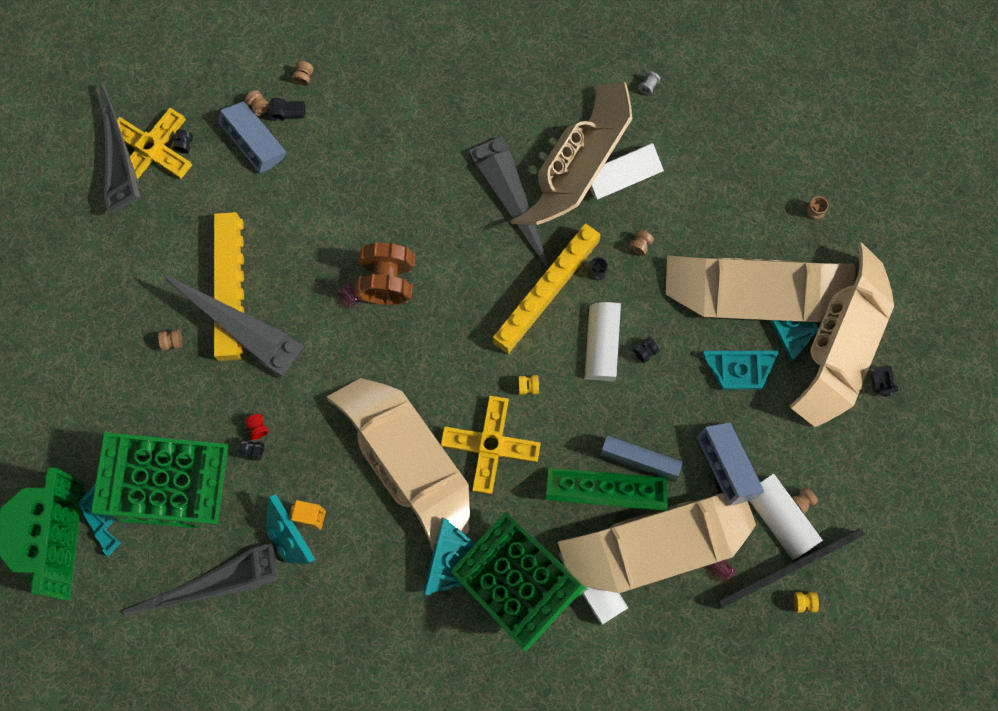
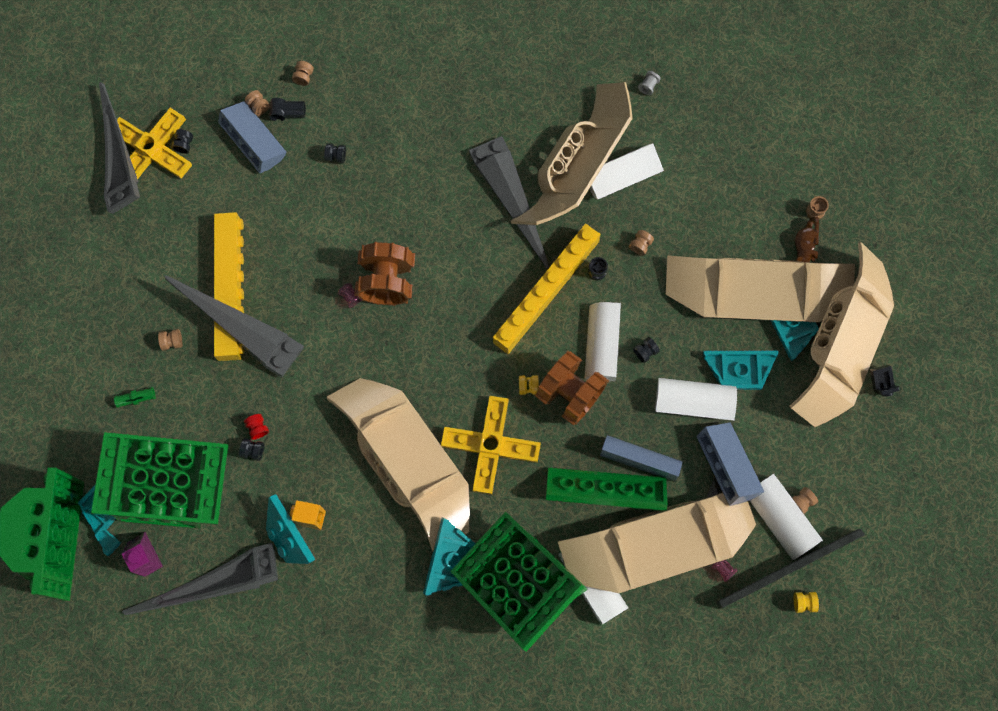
none -> green pin [114,387,156,408]
none -> magenta slope [122,532,163,577]
none -> black wheel [324,143,346,163]
none -> dark orange piece [535,351,609,426]
none -> white brick [655,378,737,420]
none -> reddish brown animal [794,217,819,263]

